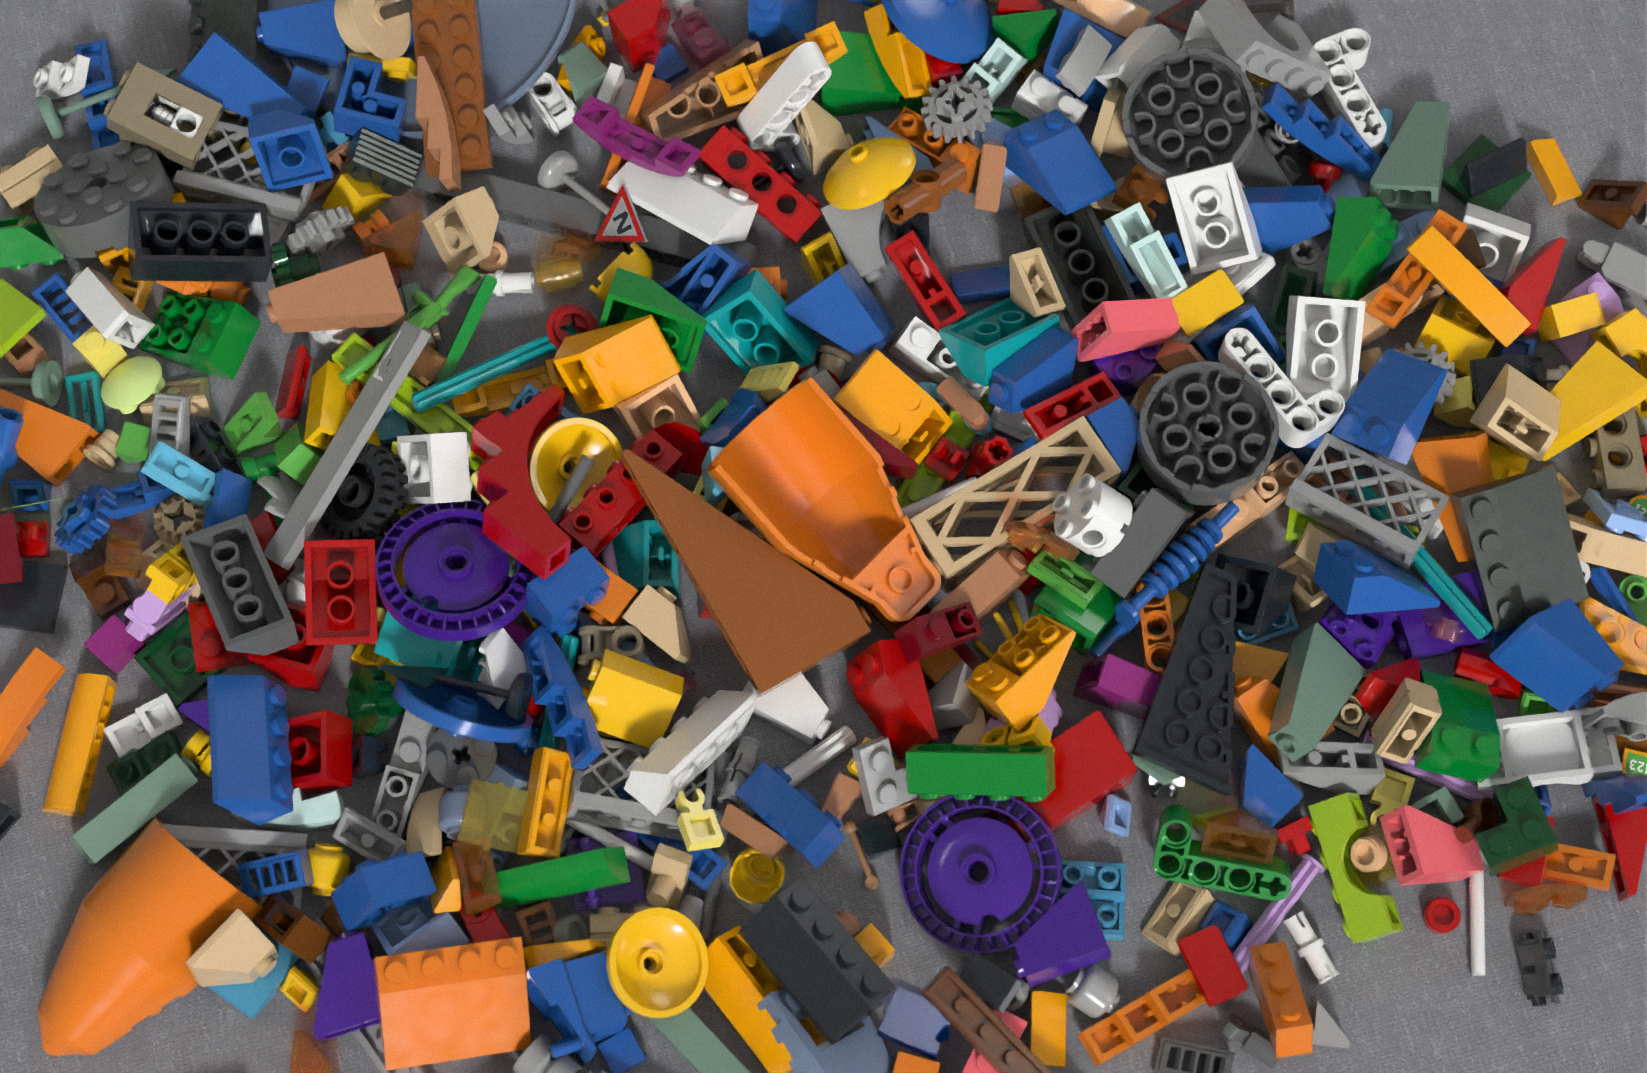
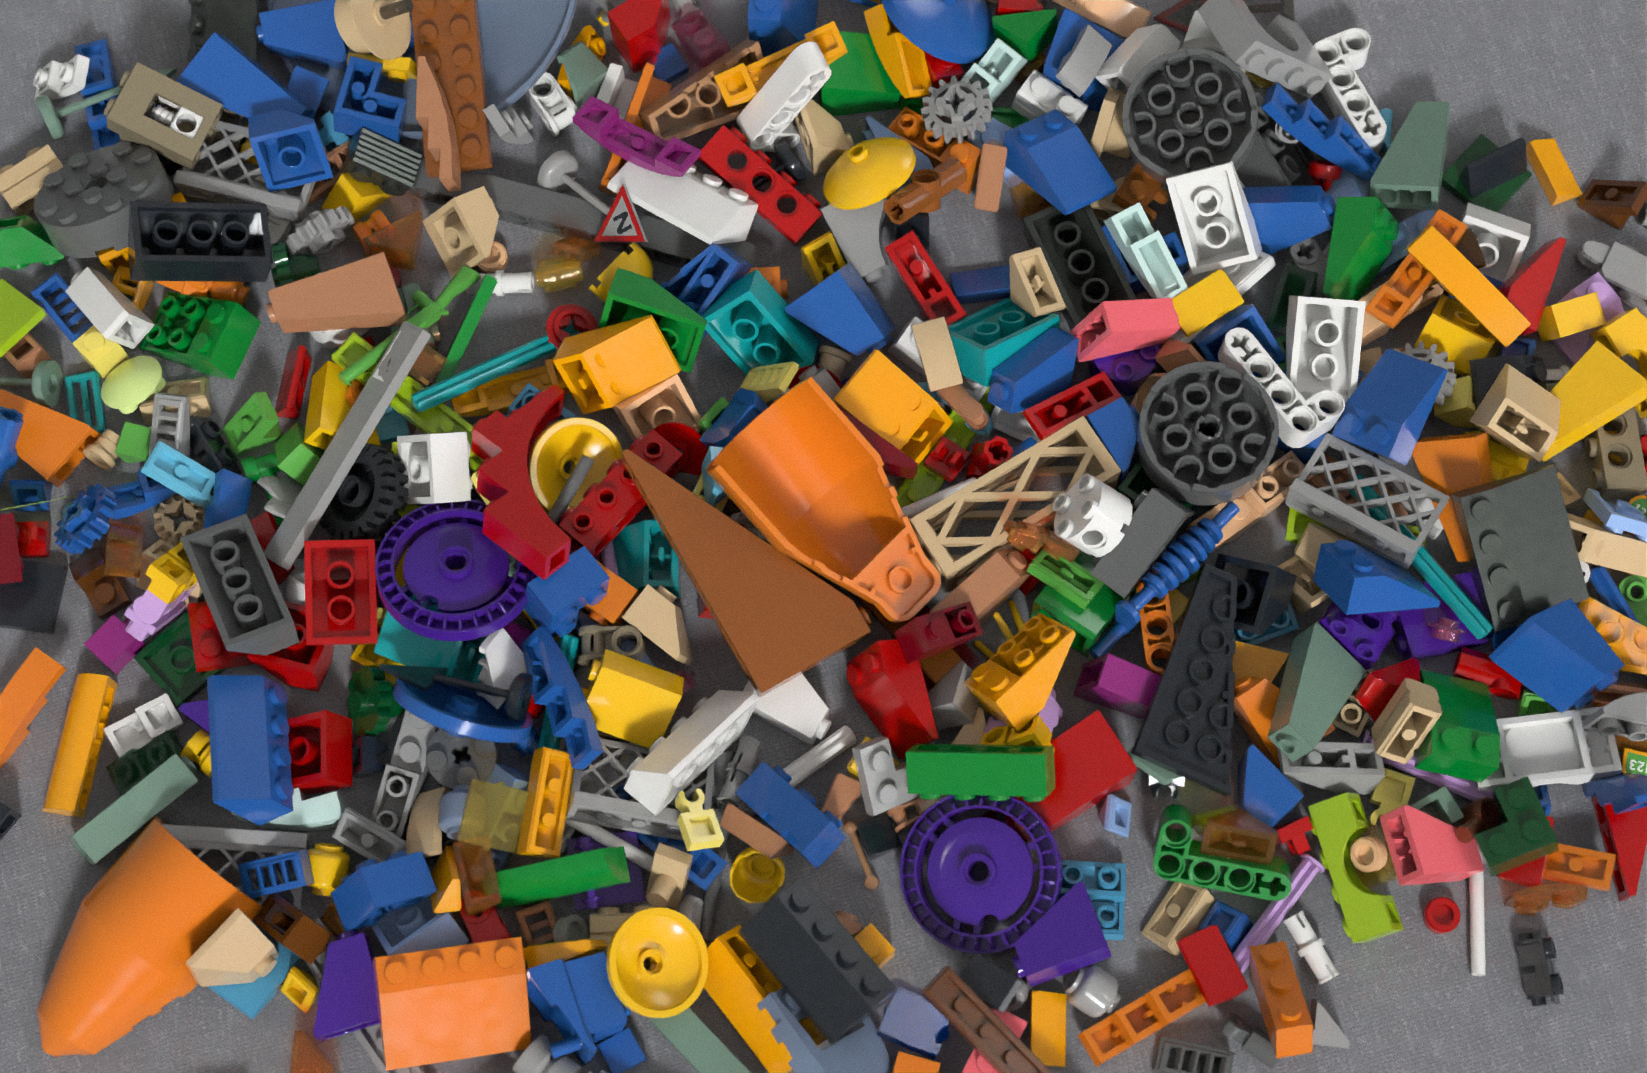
none -> tan slope [911,317,963,392]

